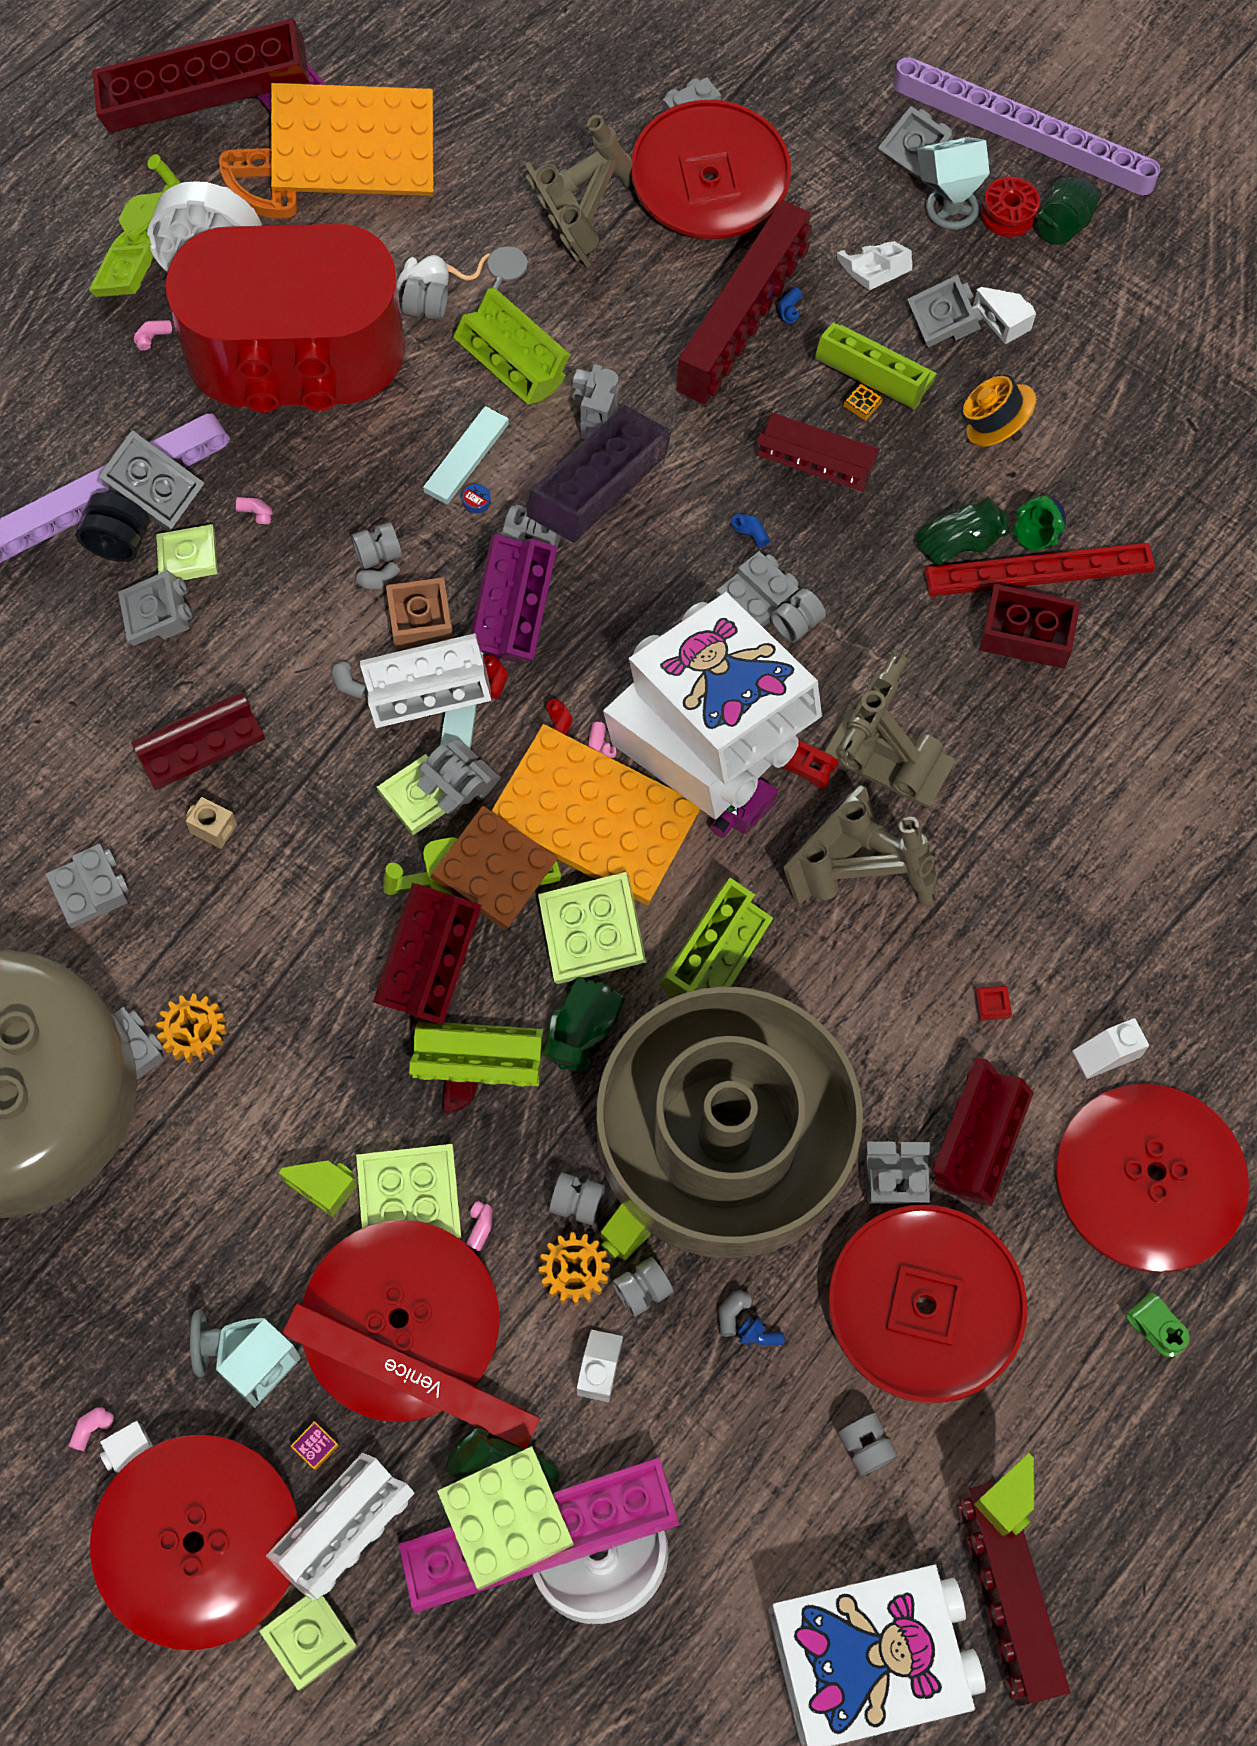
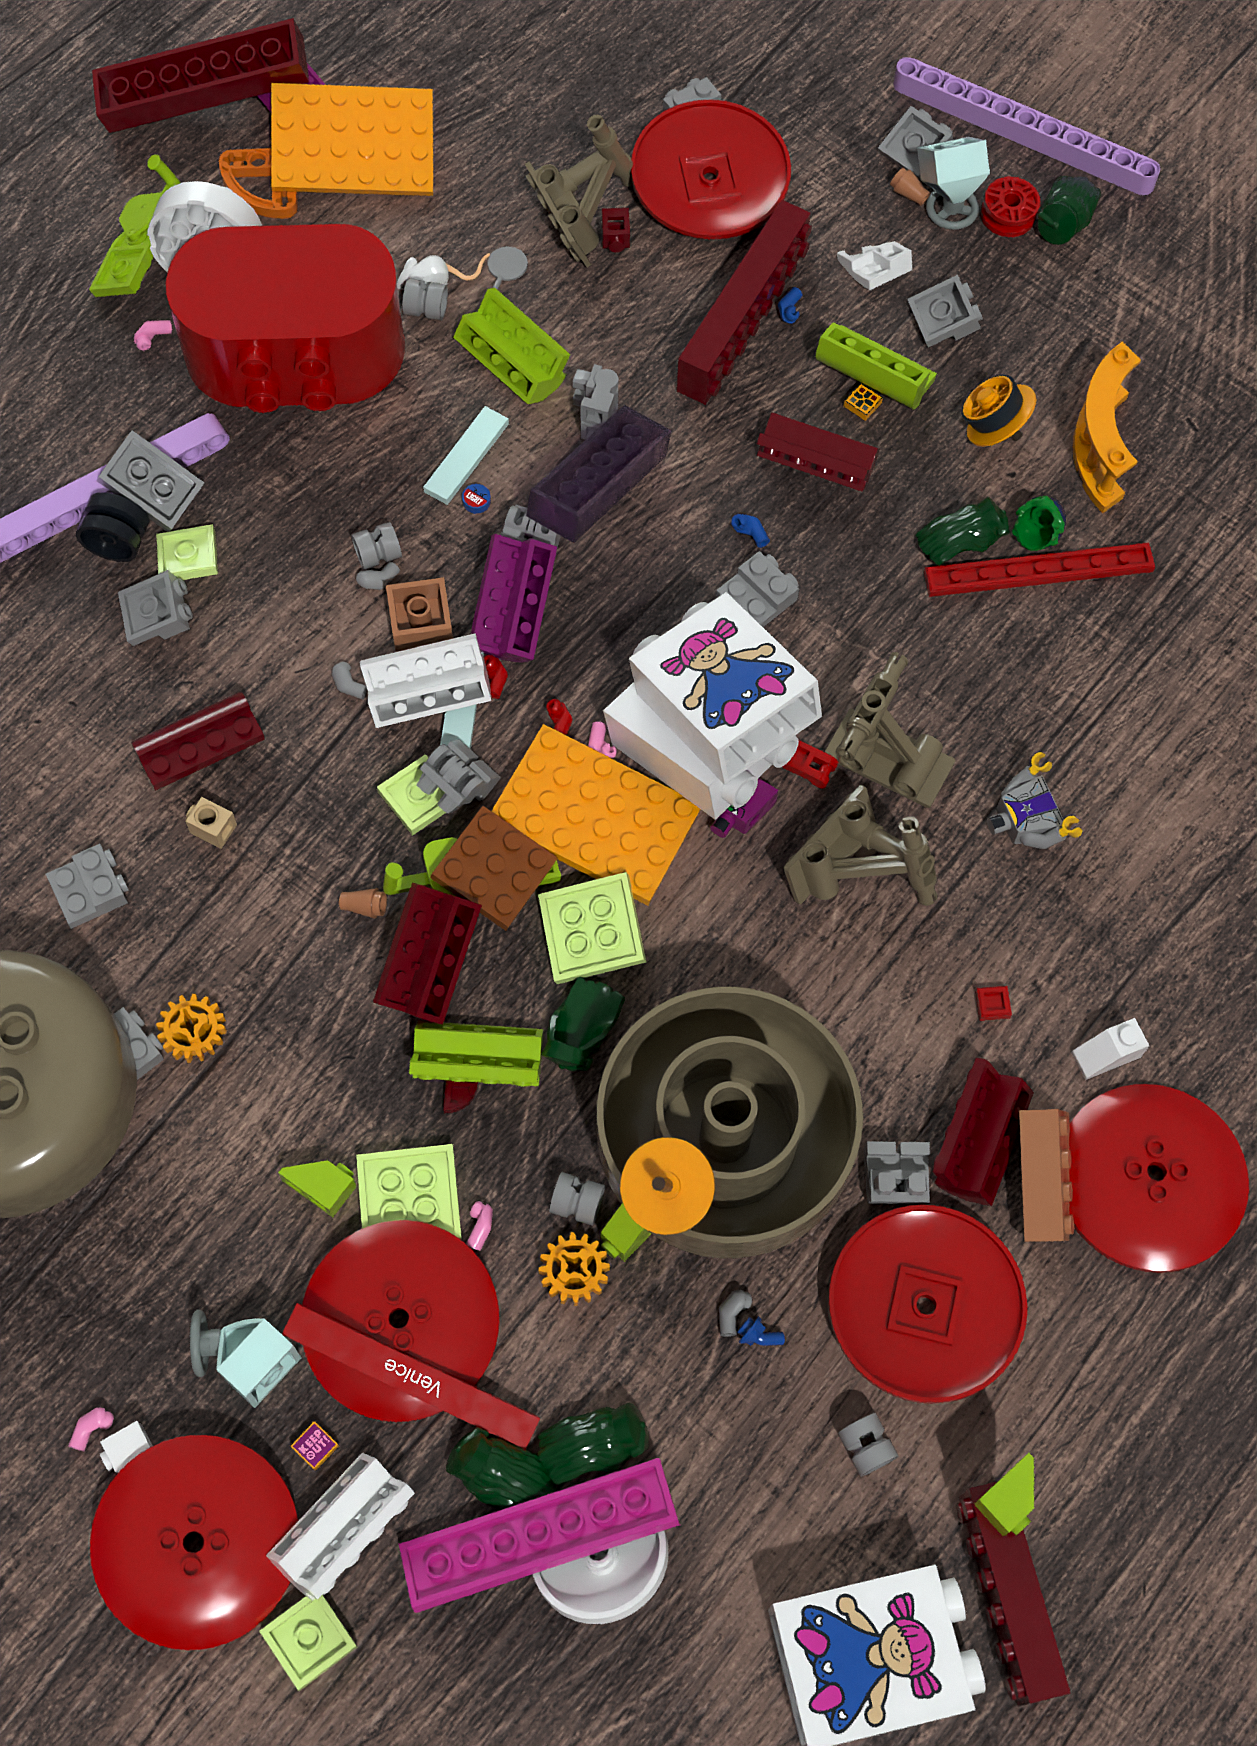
bright pink arm [236,497,273,524] -> none
yellowish green plate [438,1447,574,1590] -> none
white slope [577,1329,623,1402] -> none
light grey wheel [612,1257,674,1318] -> none
lime brick [660,877,773,998] -> none
light grey wheel [771,588,826,643] -> none
white slope [973,287,1036,344] -> none
dark red brick [979,584,1081,669] -> none
bright green piece [1126,1292,1190,1358] -> none
none -> nougat cone [339,888,387,919]
none -> dark green hair [538,1403,649,1485]
none -> dark red brick [602,208,630,253]
none -> light orange piece [620,1137,715,1235]
none -> nougat cone [890,167,931,206]
none -> torso [987,752,1082,849]
none -> nougat wedge [1019,1109,1074,1242]
none -> light orange fence [1073,342,1141,514]

